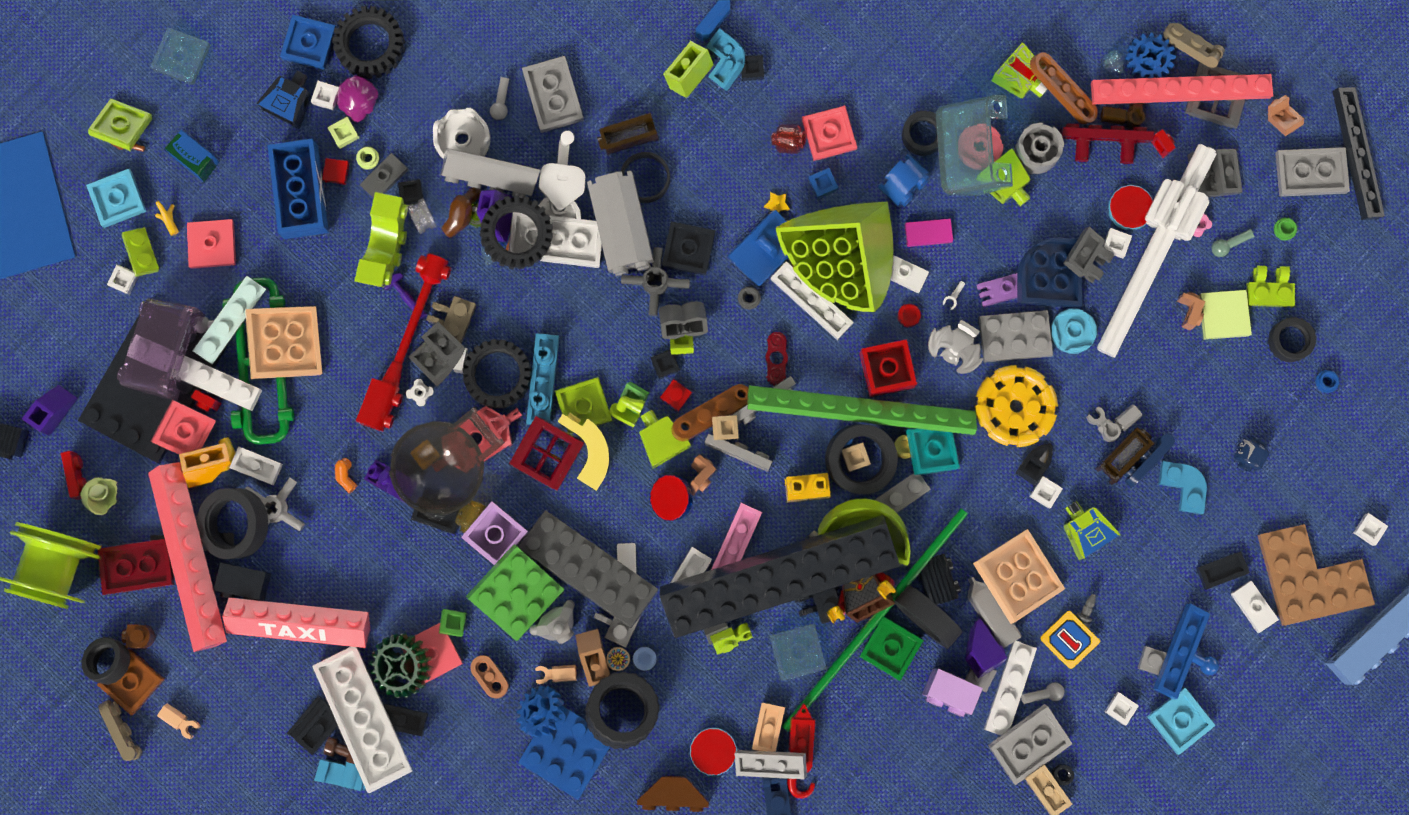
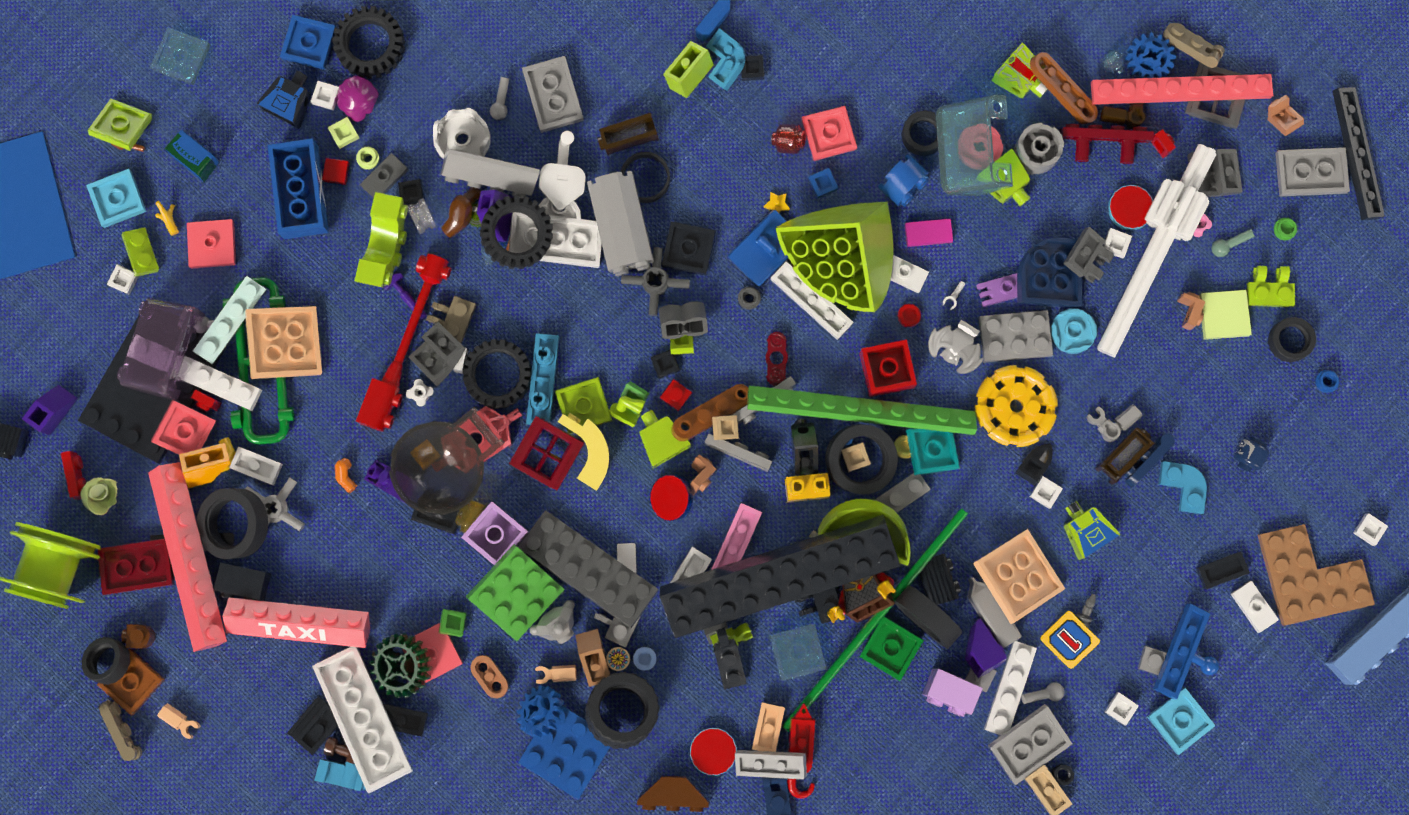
none -> black hinge [713,628,747,690]
none -> black torso [791,419,818,476]

